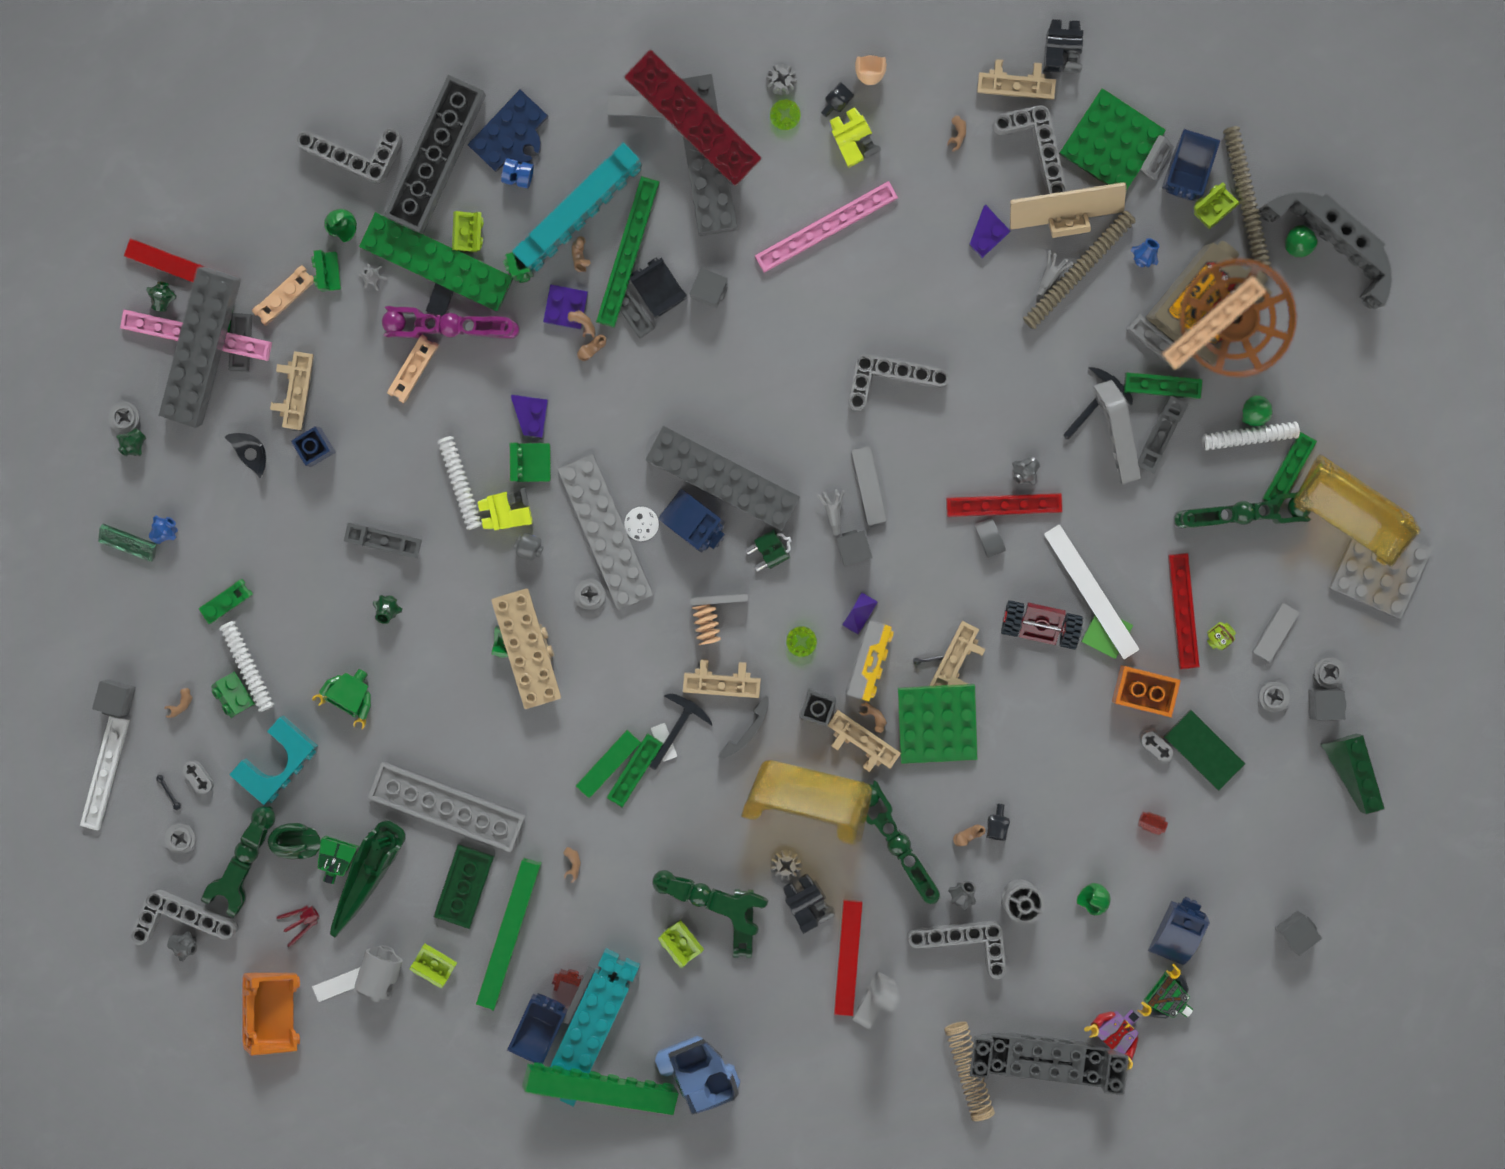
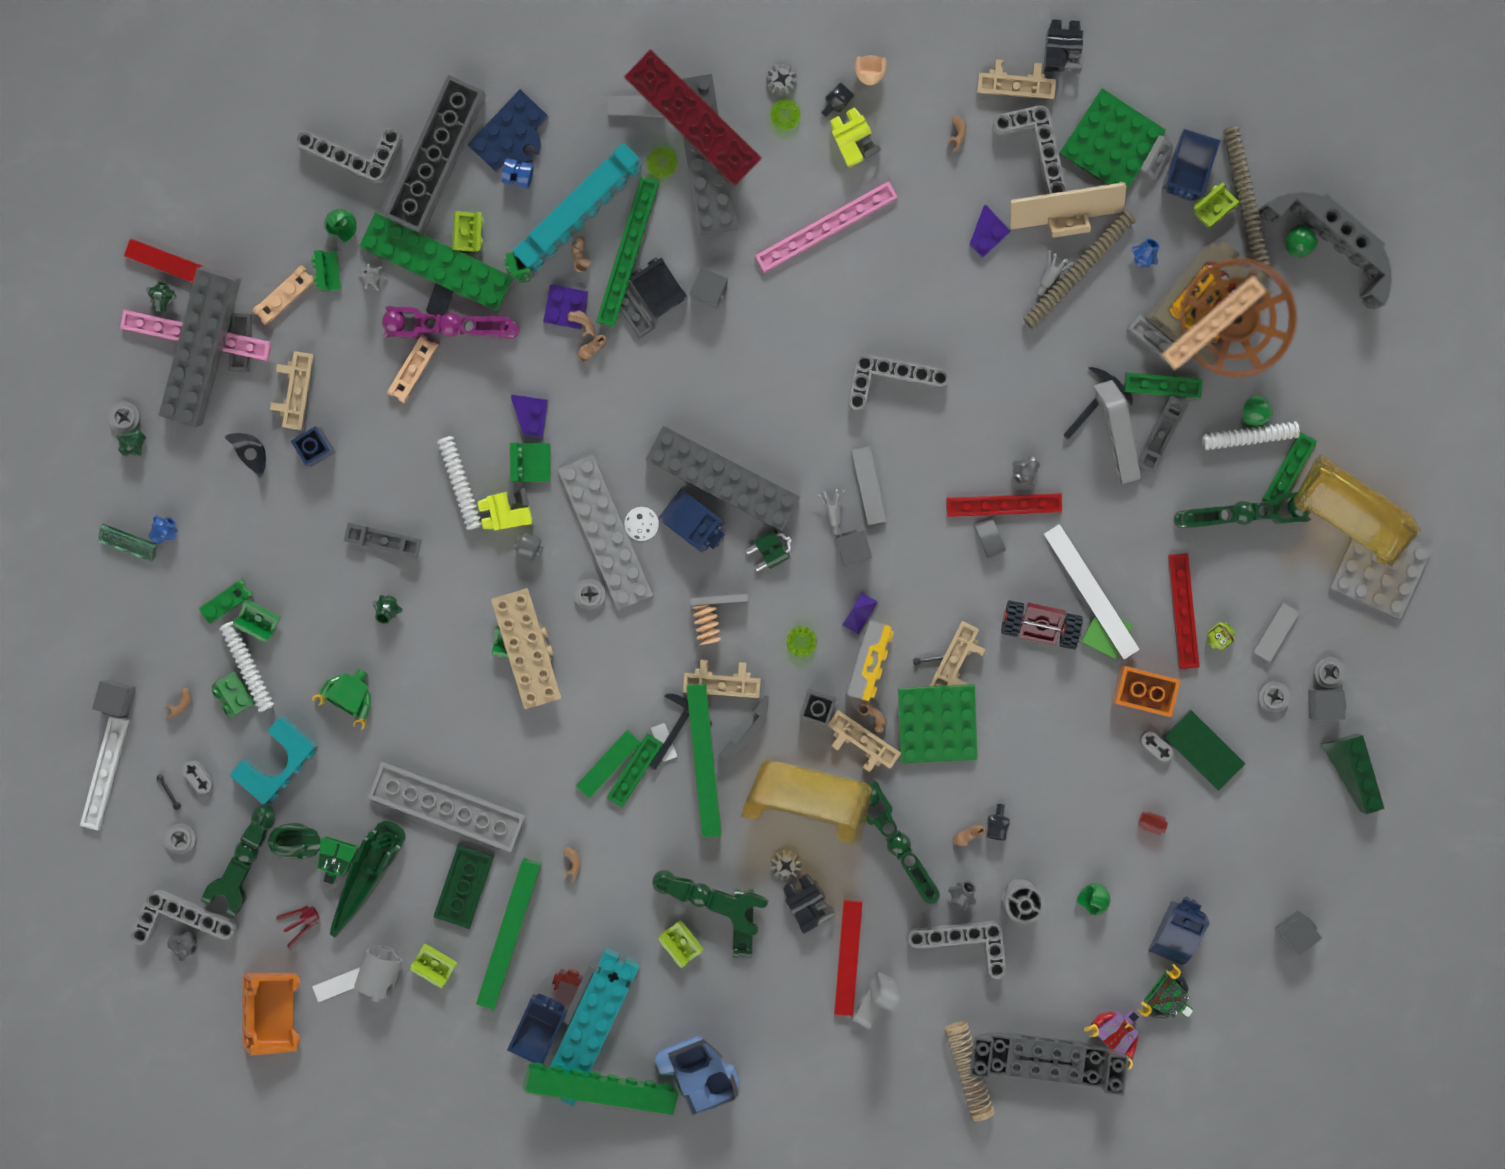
none -> green bracket [233,599,281,642]
none -> clear neon green gear [647,147,677,178]
none -> green tile [686,683,722,838]

